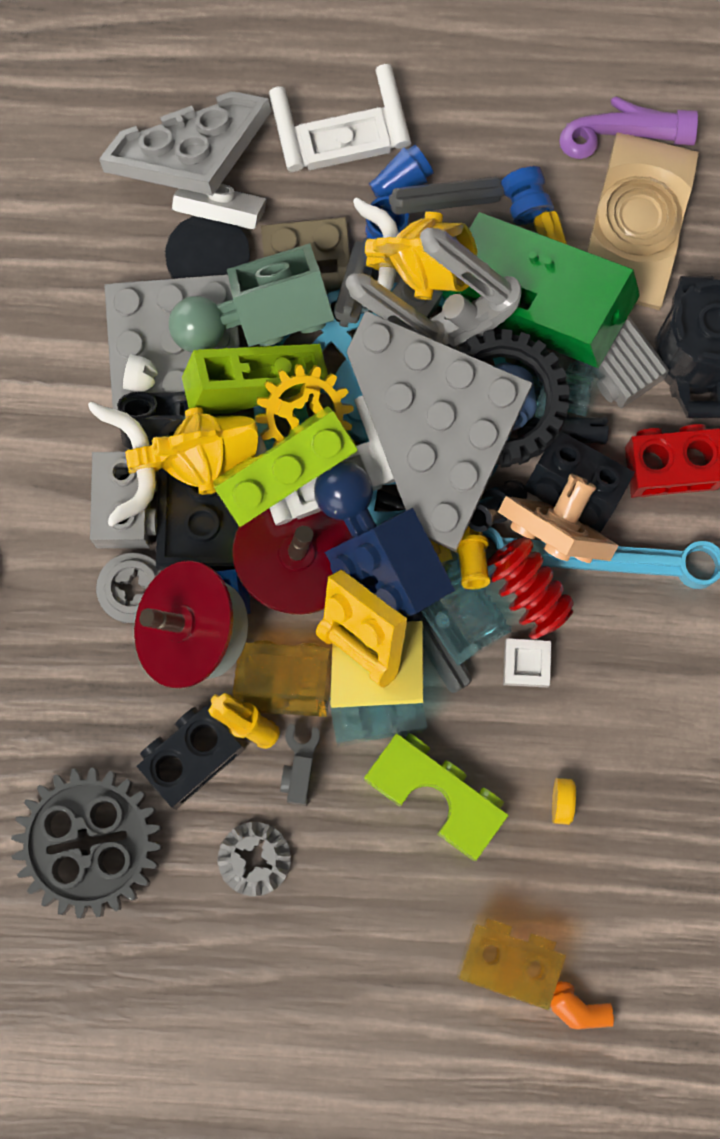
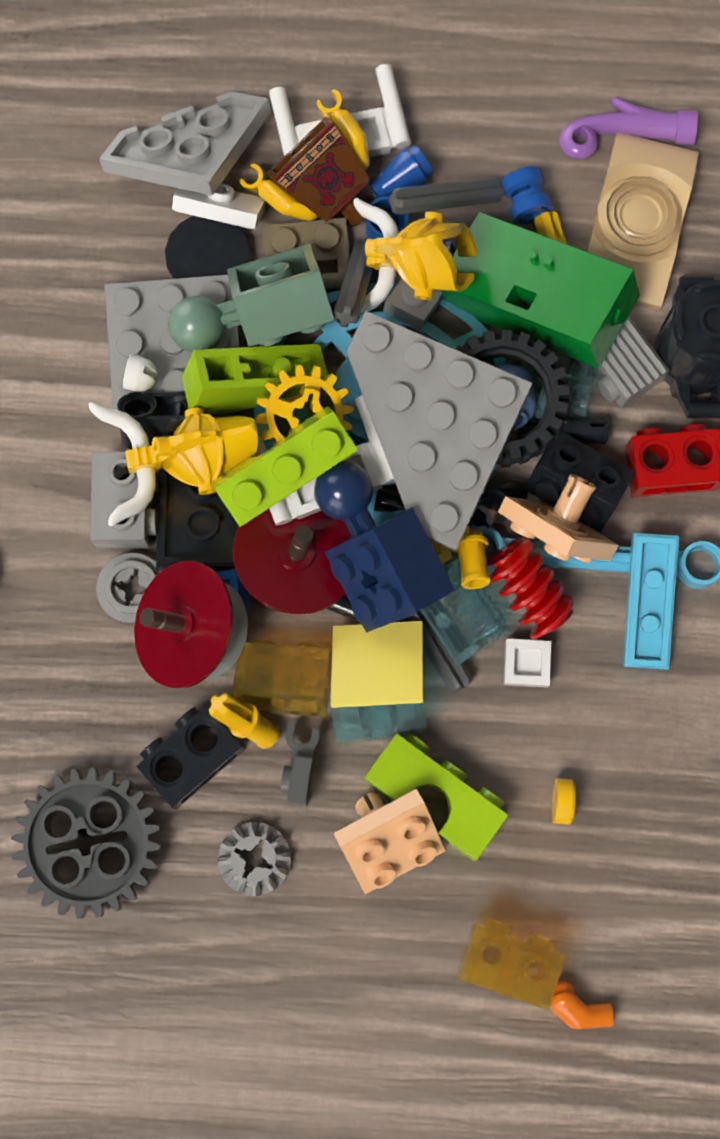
yellow plate [316,569,407,687] -> none
light grey piece [346,227,521,349] -> none
none -> torso [240,90,370,226]
none -> light nougat plate [333,789,445,895]
none -> medium azure tile [622,533,679,670]

